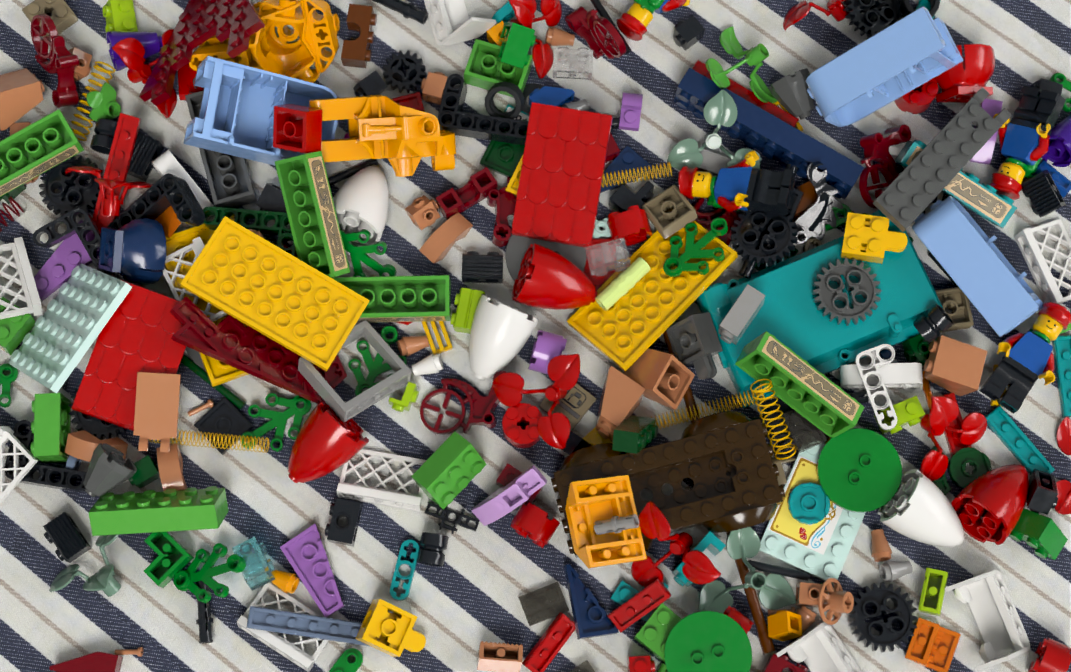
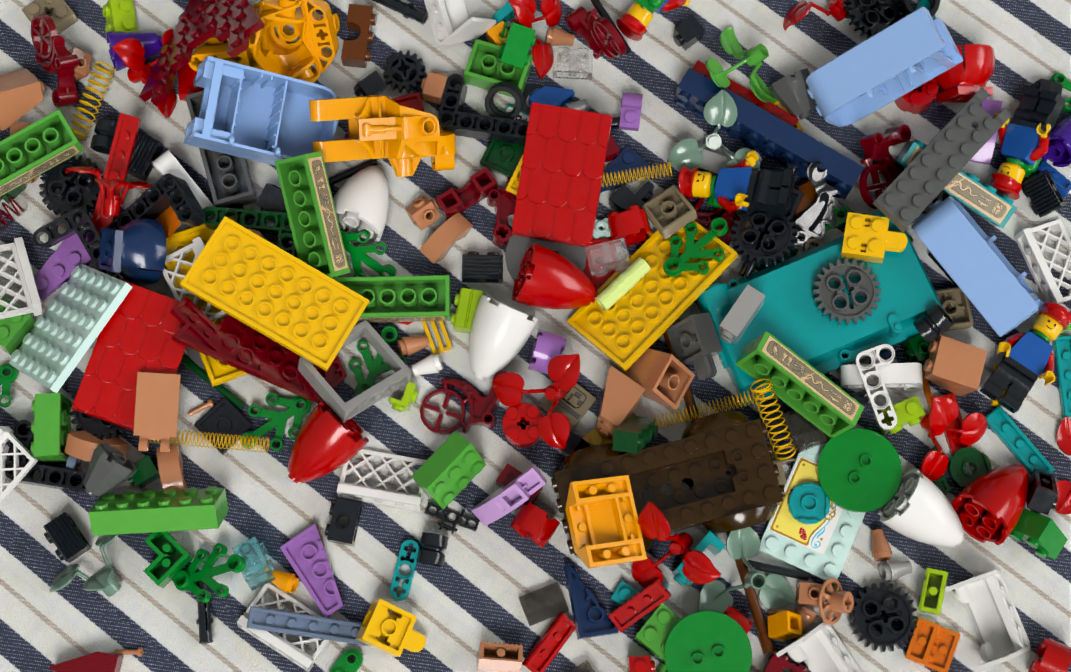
bright green plate [86,82,121,121] -> none
red brick [273,104,322,153] -> none
light grey pin [594,514,639,535] -> none

